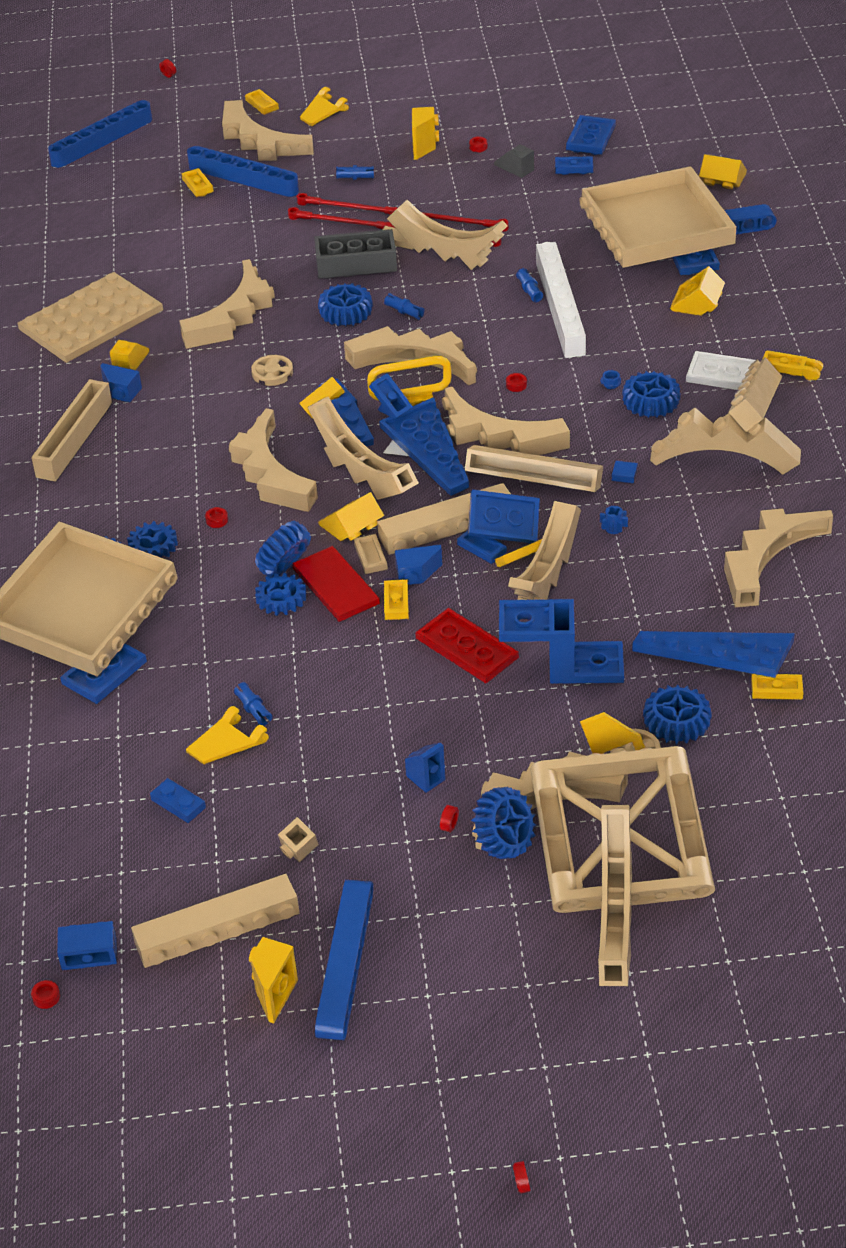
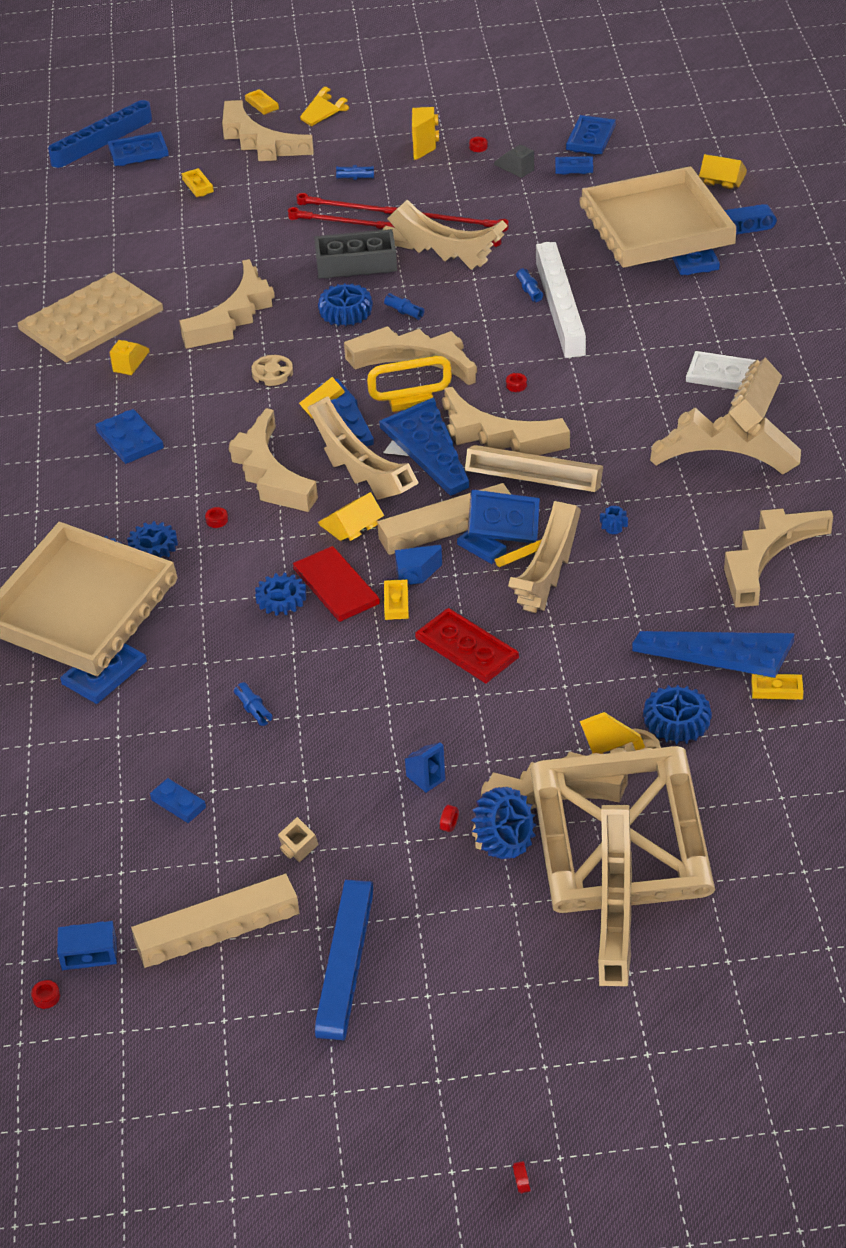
tan brick [32,379,112,482] -> none
blue slope [100,363,142,402] -> none
red tile [159,59,176,78] -> none
yellow flag [186,706,269,764] -> none
blue beam [187,146,299,197] -> none
yellow slope [249,937,298,1023] -> none
blue gear [255,520,311,578] -> none
tan tile [354,534,388,574] -> none
blue slope [369,373,413,419] -> none
blue bracket [499,599,624,684] -> none
blue plate [600,370,621,389] -> none
blue tile [612,461,638,483] -> none
blue gear [622,371,681,418] -> none
yellow slope [670,266,725,316] -> none
yellow hinge [762,350,823,381] -> none
none -> blue plate [95,409,164,464]
none -> blue plate [107,131,169,166]

